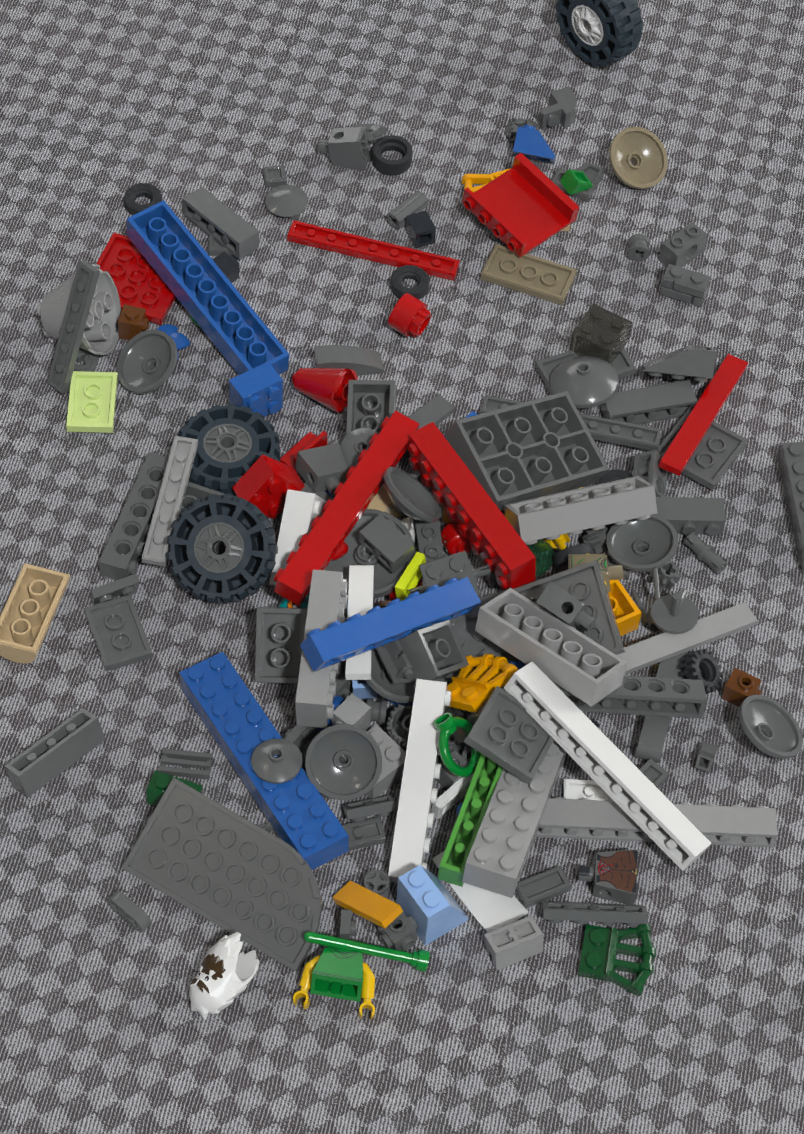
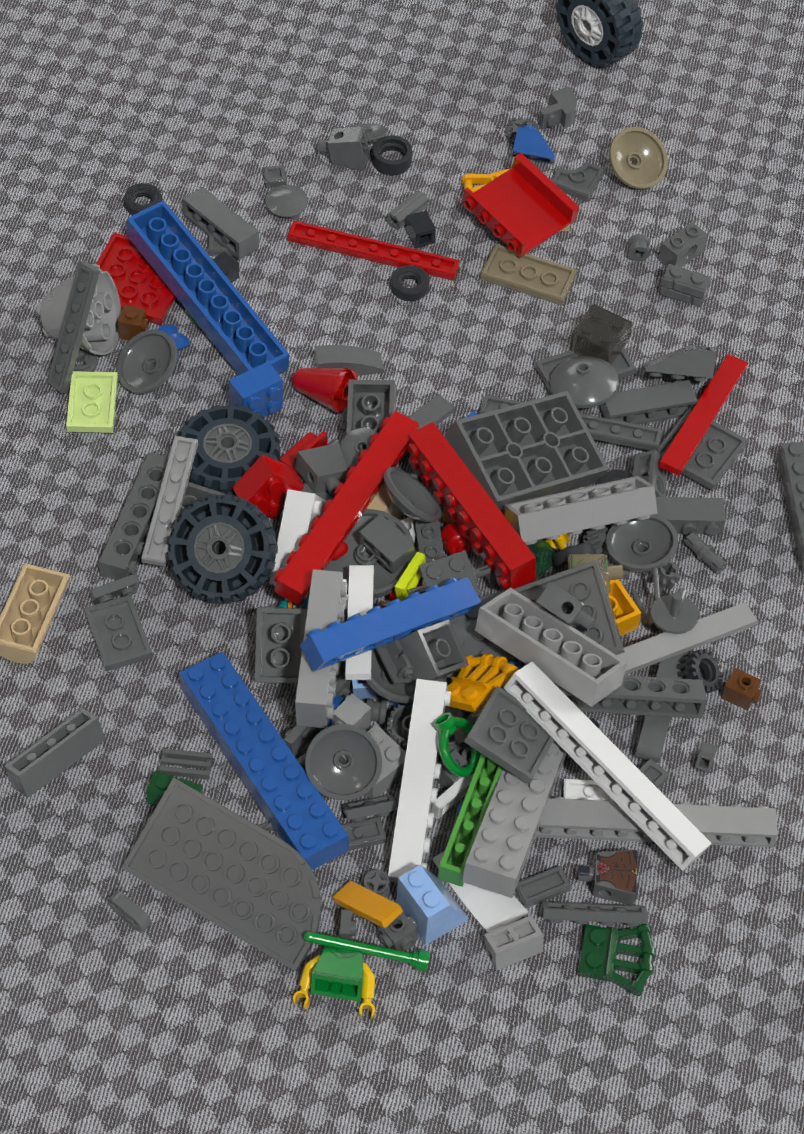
white head [189,932,259,1020] -> none
dark grey dish [251,739,303,784] -> none
red piece [387,293,431,337] -> none
green slope [560,169,593,195] -> none
dark grey dish [739,695,803,759] -> none

